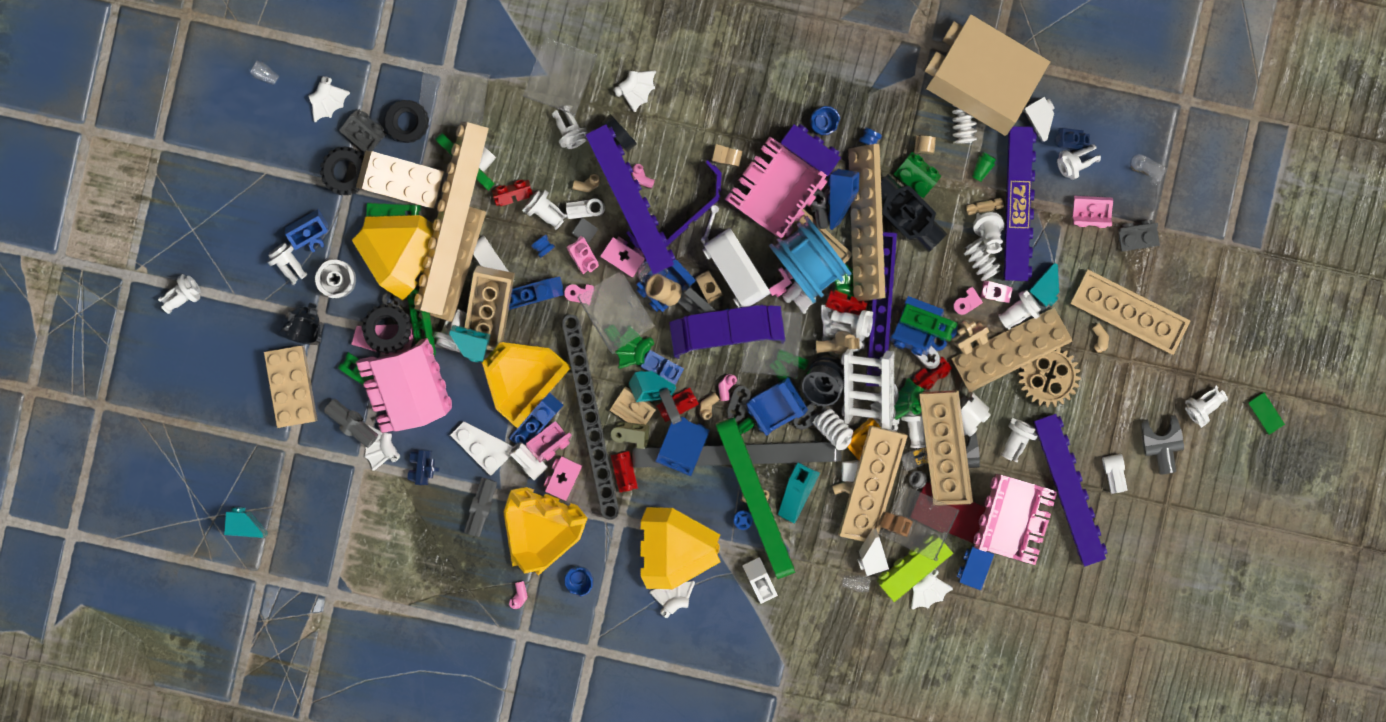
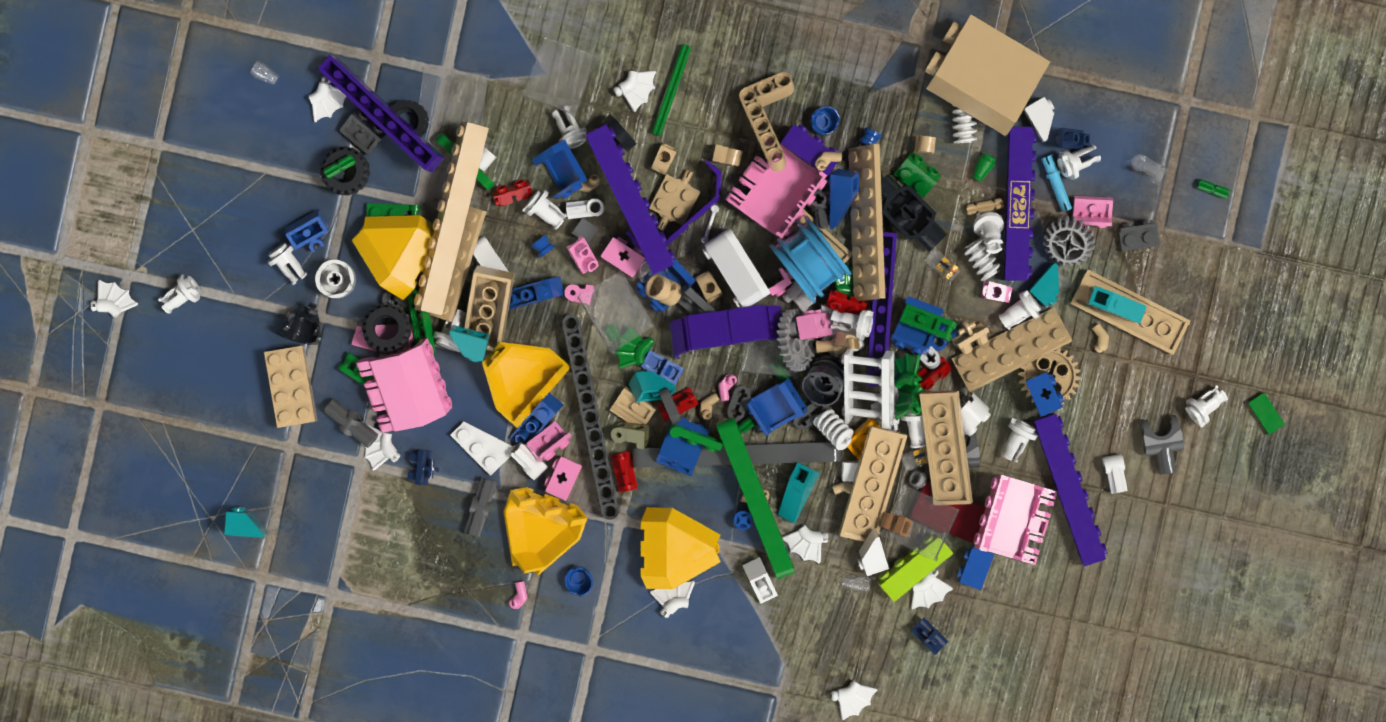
brick [356,150,444,209] -> none
bright pink arm [632,164,655,189] -> none
bright pink leg [953,287,983,315] -> none
none -> white arm [90,280,138,318]
none -> dark purple brick [318,55,445,173]
none -> green piece [323,155,356,178]
none -> blue panel [532,140,587,199]
none -> tan plate [649,169,700,231]
none -> tan leg [651,143,678,175]
none -> green axle [652,44,691,136]
none -> green plate [670,424,723,452]
none -> tan beam [739,72,795,172]
none -> light grey gear [777,309,815,372]
none -> white arm [782,525,828,563]
none -> bright pink brick [796,310,833,340]
none -> tan arm [815,152,842,171]
none -> white arm [831,680,877,720]
none -> green arm [894,353,922,389]
none -> dark blue hips [910,617,949,655]
none -> clear leg [923,248,961,282]
none -> blue brick [1026,371,1064,417]
none -> medium azure pin [1041,155,1073,213]
none -> light grey gear [1043,216,1096,267]
none -> teal slope [1086,286,1147,324]
none -> green piece [1197,179,1230,199]

